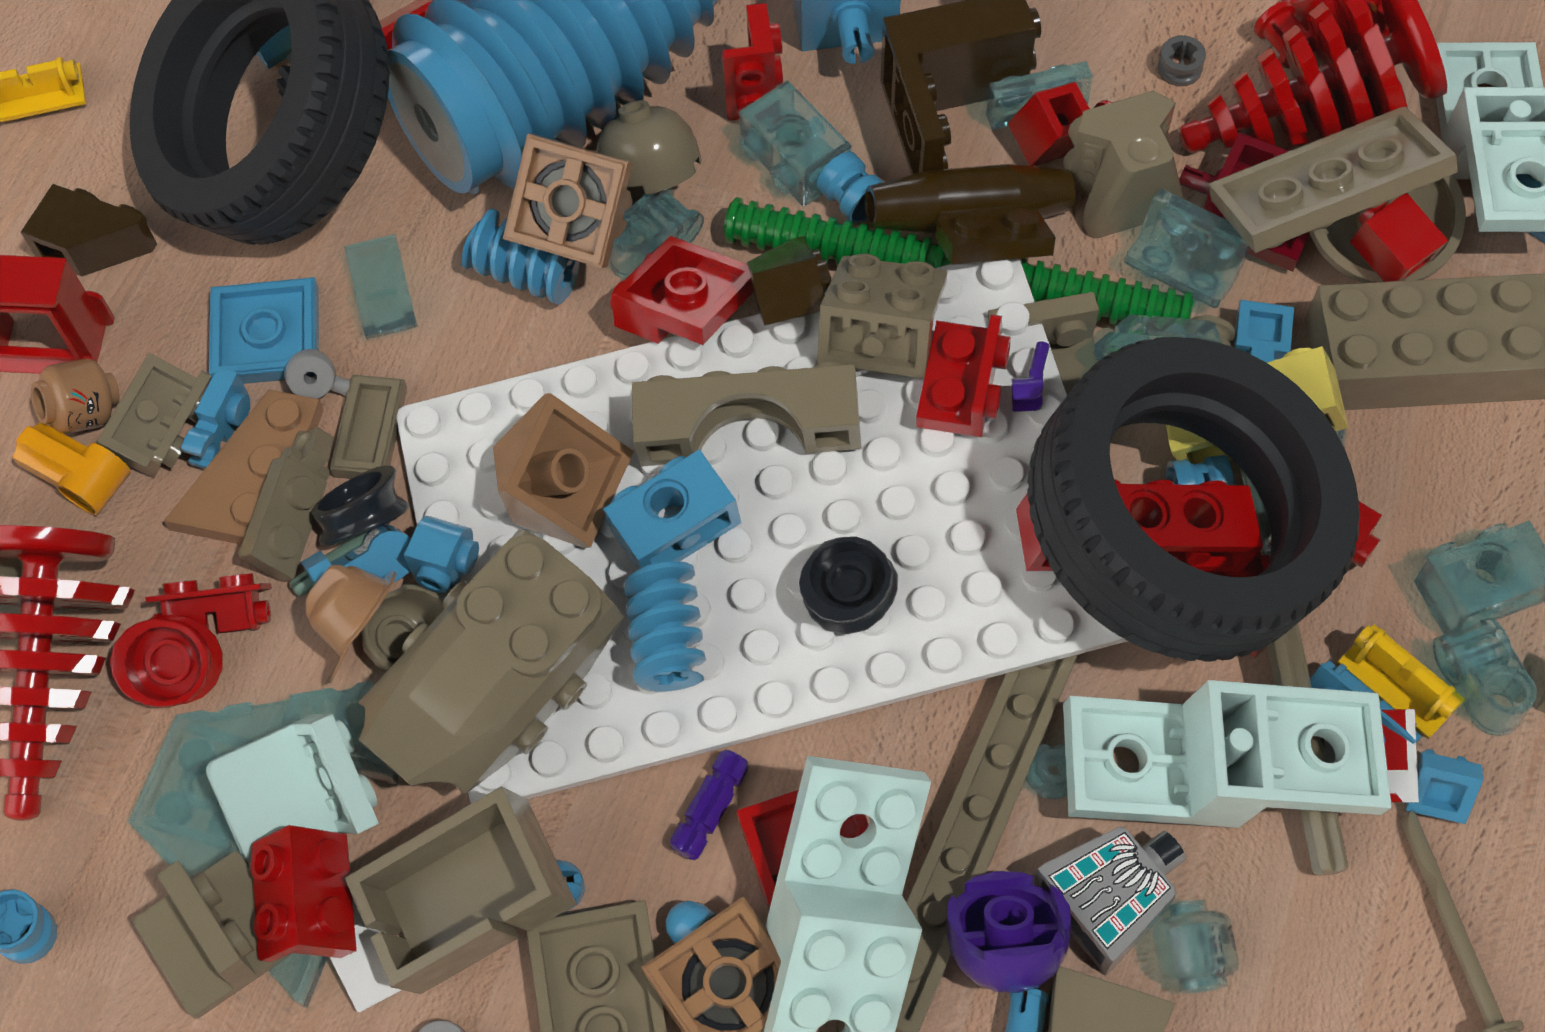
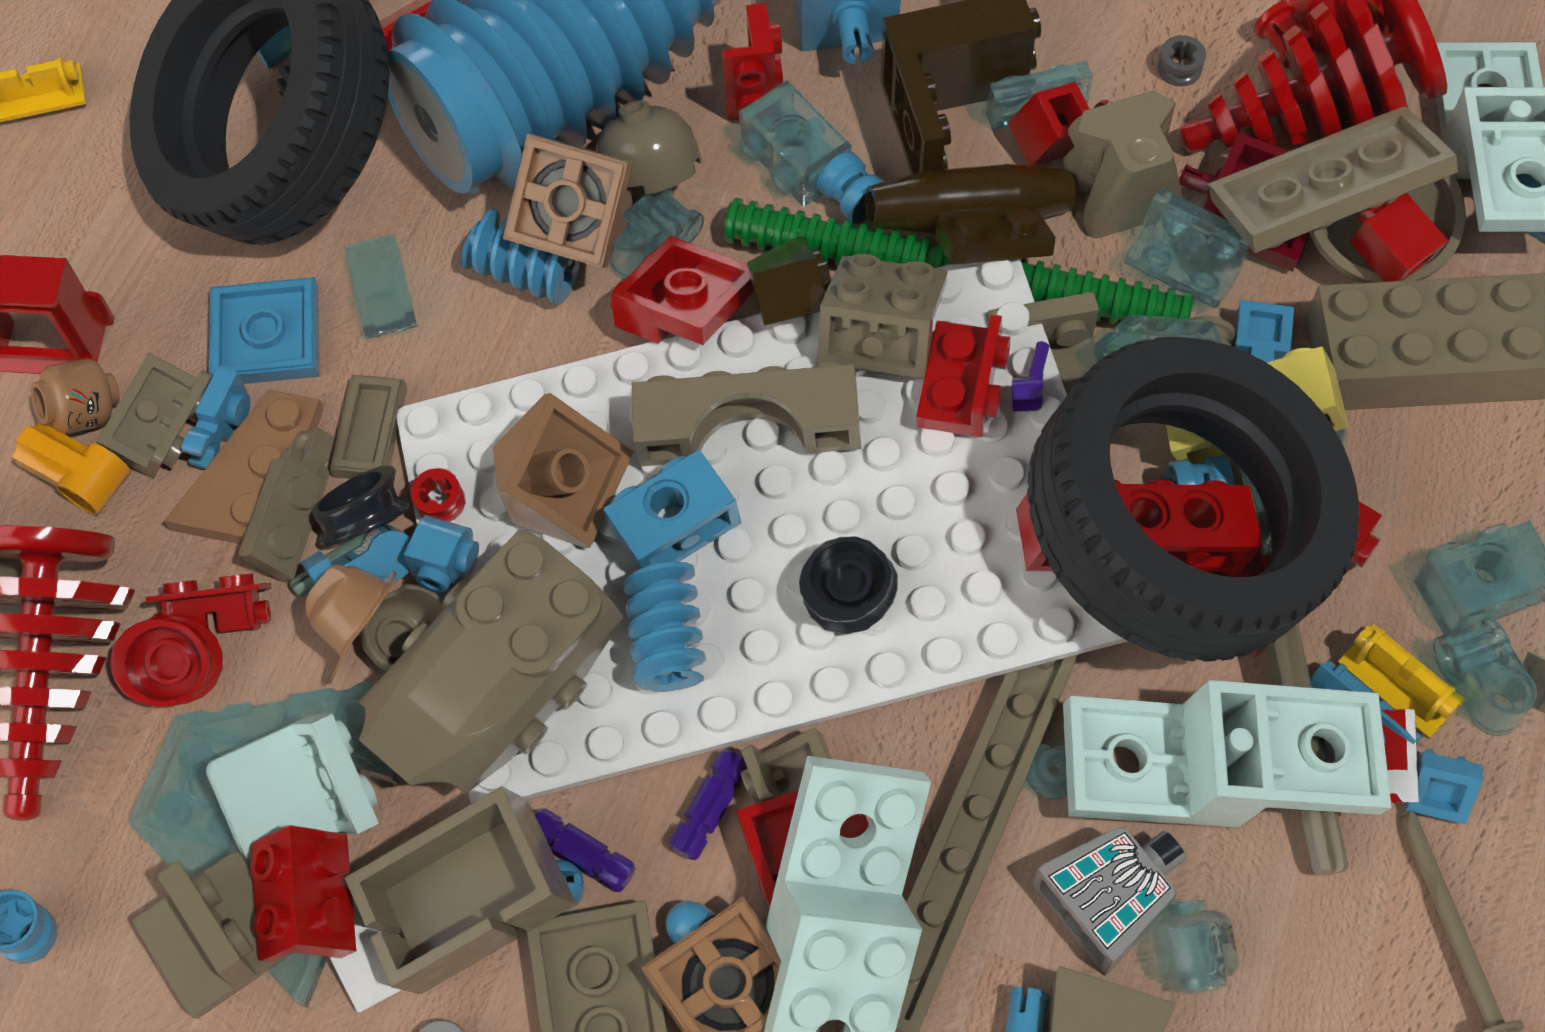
dark brown slope [21,184,157,276] -> none
light grey piece [284,349,350,399] -> none
dark purple cylinder [947,871,1071,993] -> none
none -> red bush [411,468,466,522]
none -> dark purple axle [535,808,635,892]
none -> dark tan bracket [741,727,832,803]

